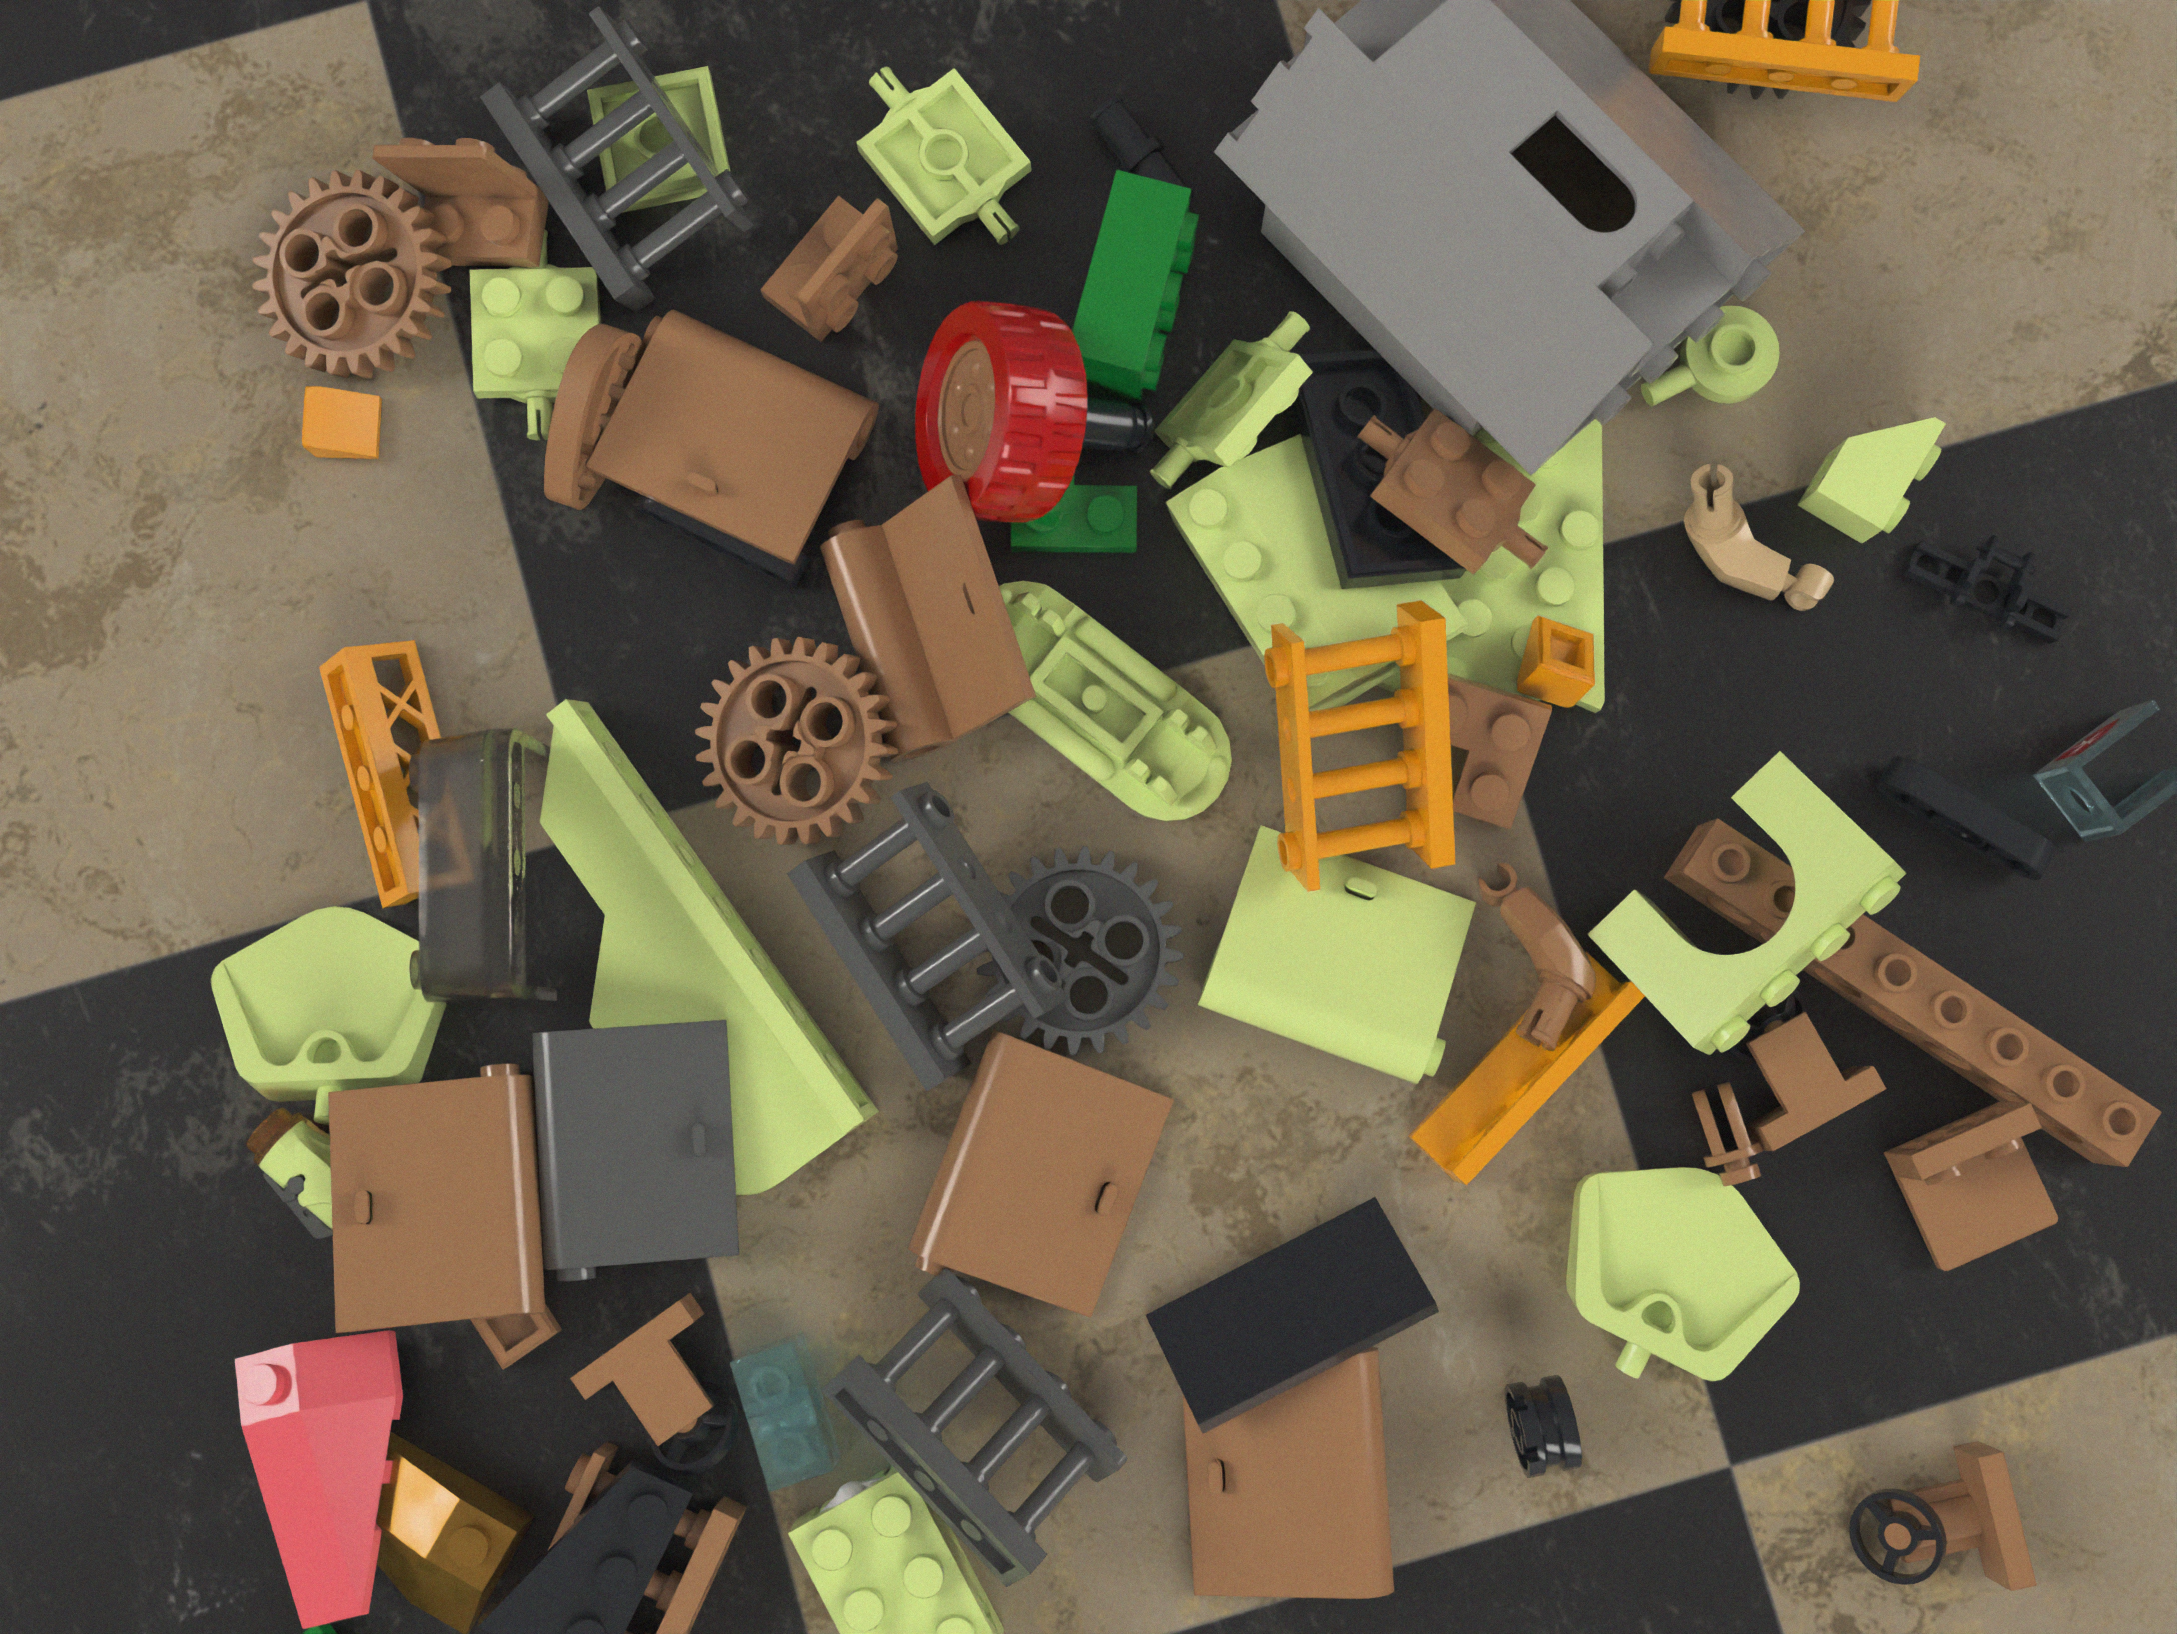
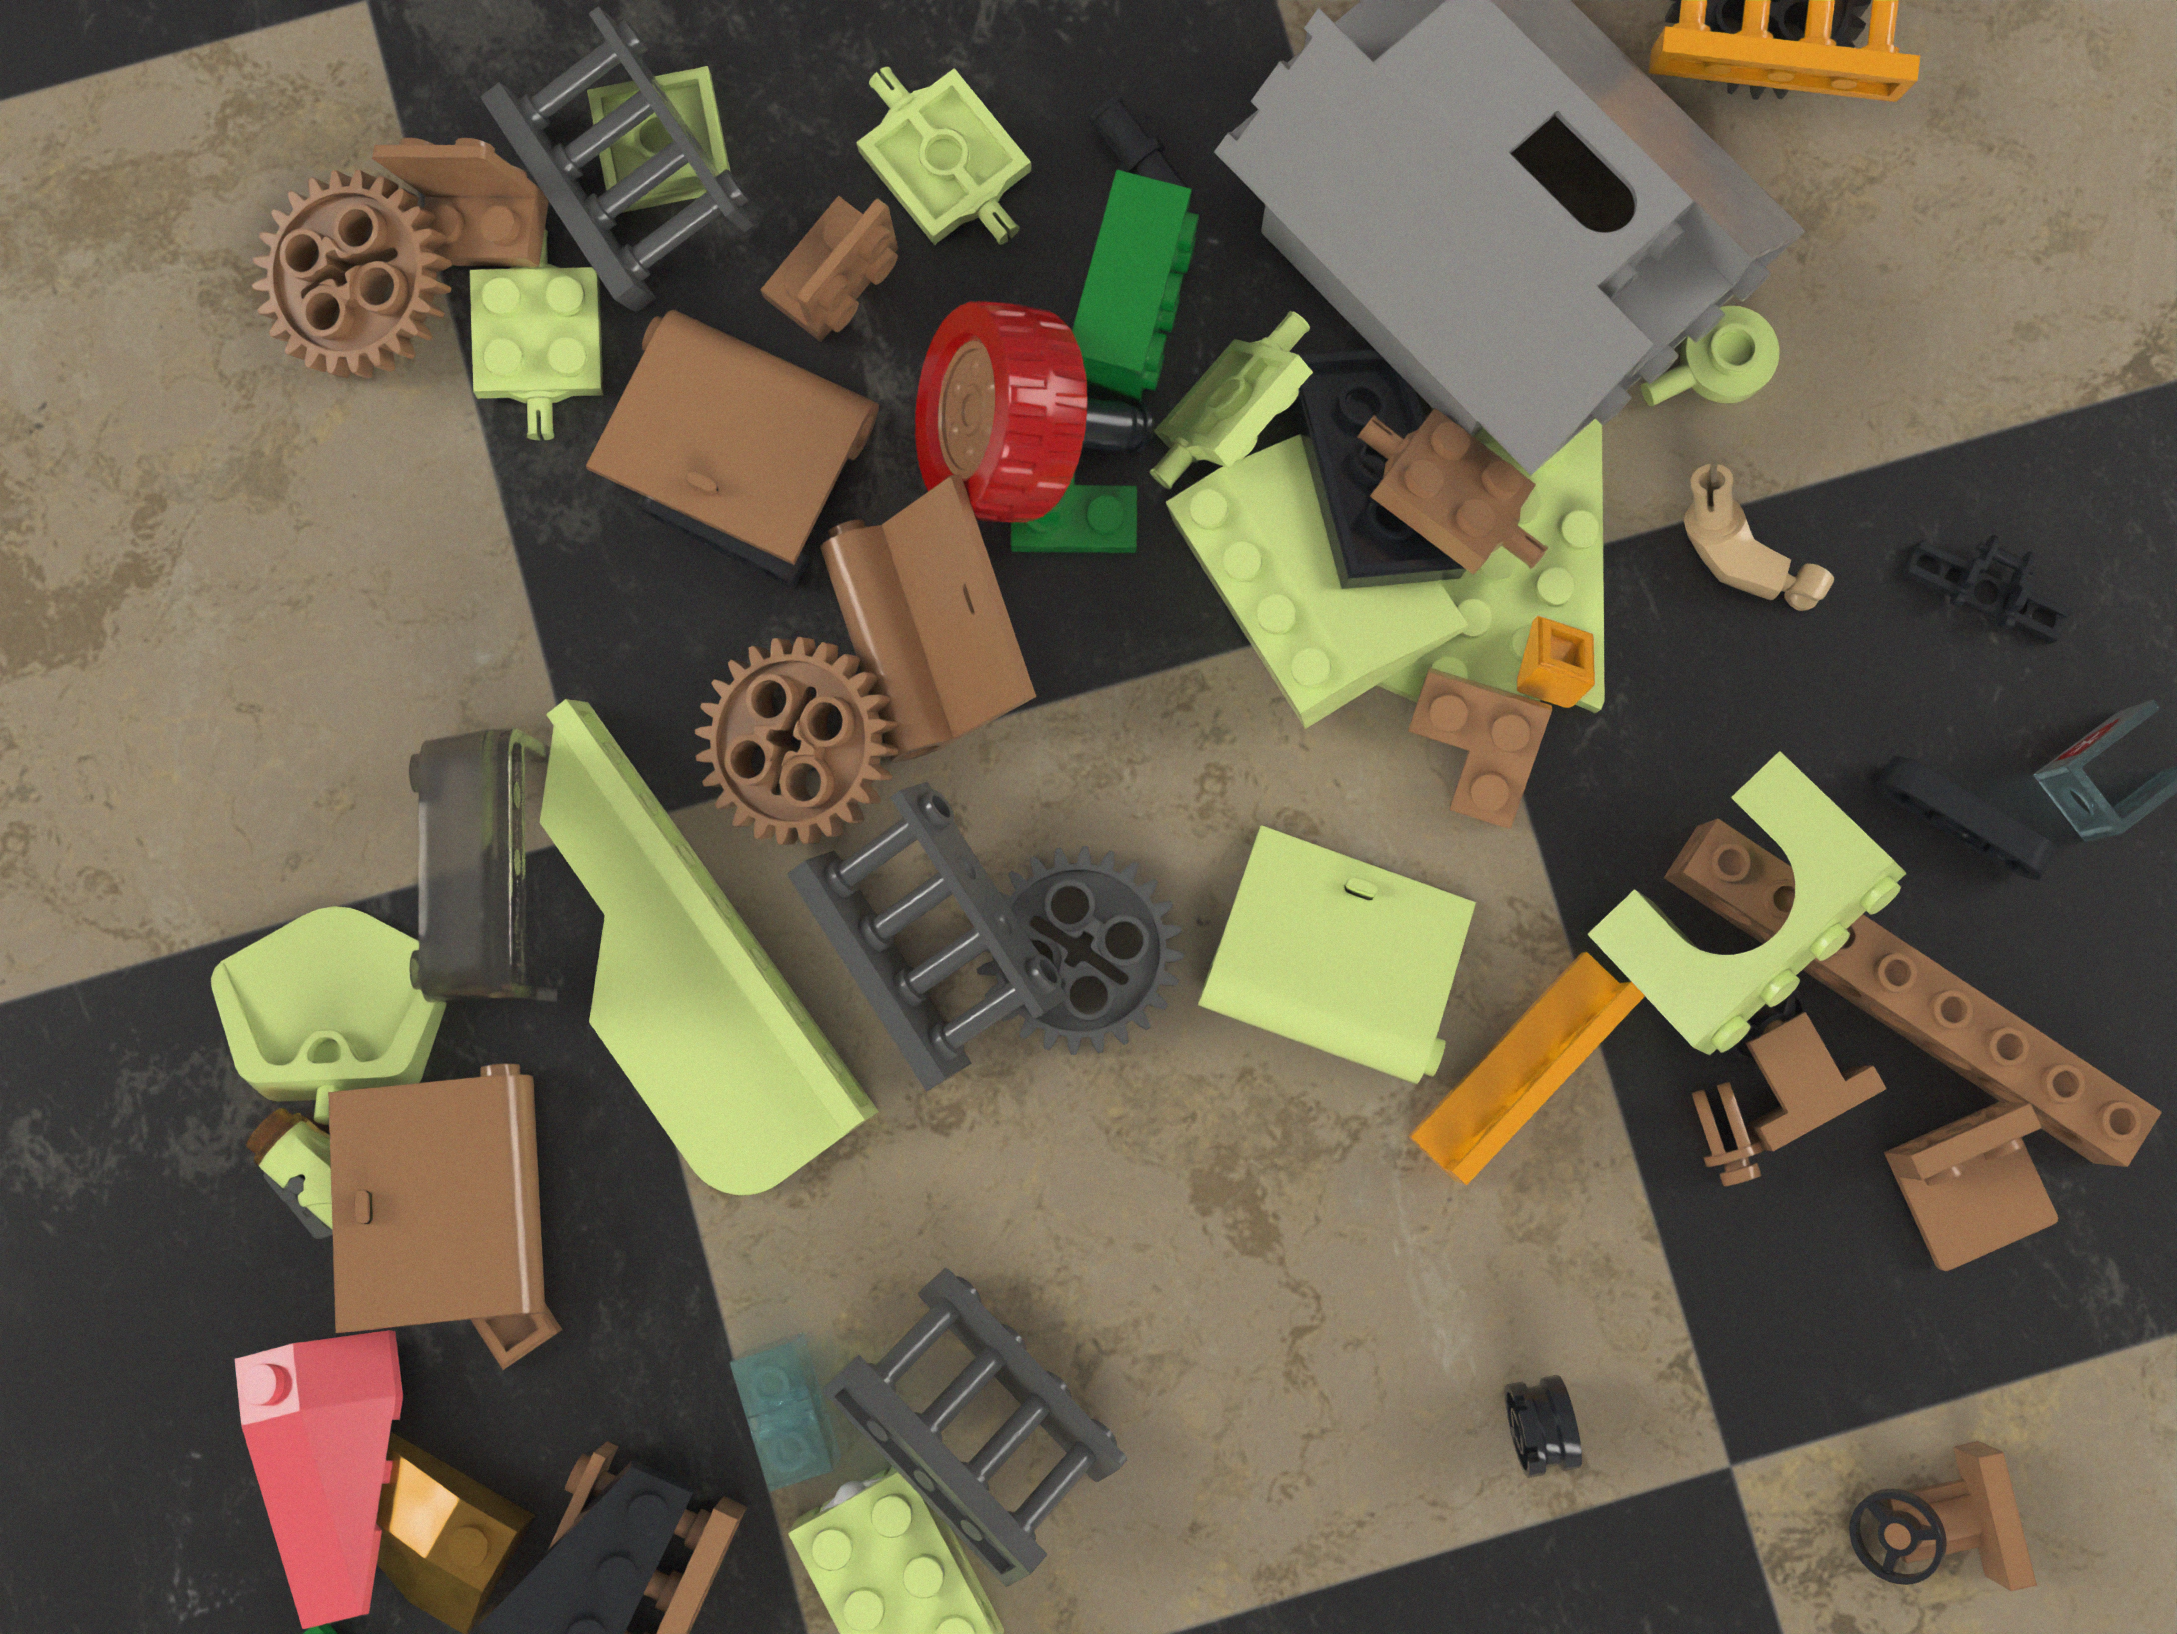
light orange slope [302,386,382,459] -> none
light orange fence [319,640,479,908] -> none
dark grey door [532,1020,739,1281] -> none
medium nougat piece [544,324,645,510] -> none
medium nougat piece [570,1293,739,1475] -> none
medium nougat door [908,1029,1174,1318] -> none
yellowish green piece [999,581,1232,822] -> none
black tile [1146,1197,1439,1434] -> none
medium nougat door [1183,1346,1394,1599] -> none
light orange fence [1264,600,1455,892] -> none
medium nougat arm [1478,863,1596,1051] -> none
yellowish green animal [1566,1167,1800,1381] -> none
yellowish green slope [1798,417,1946,544] -> none

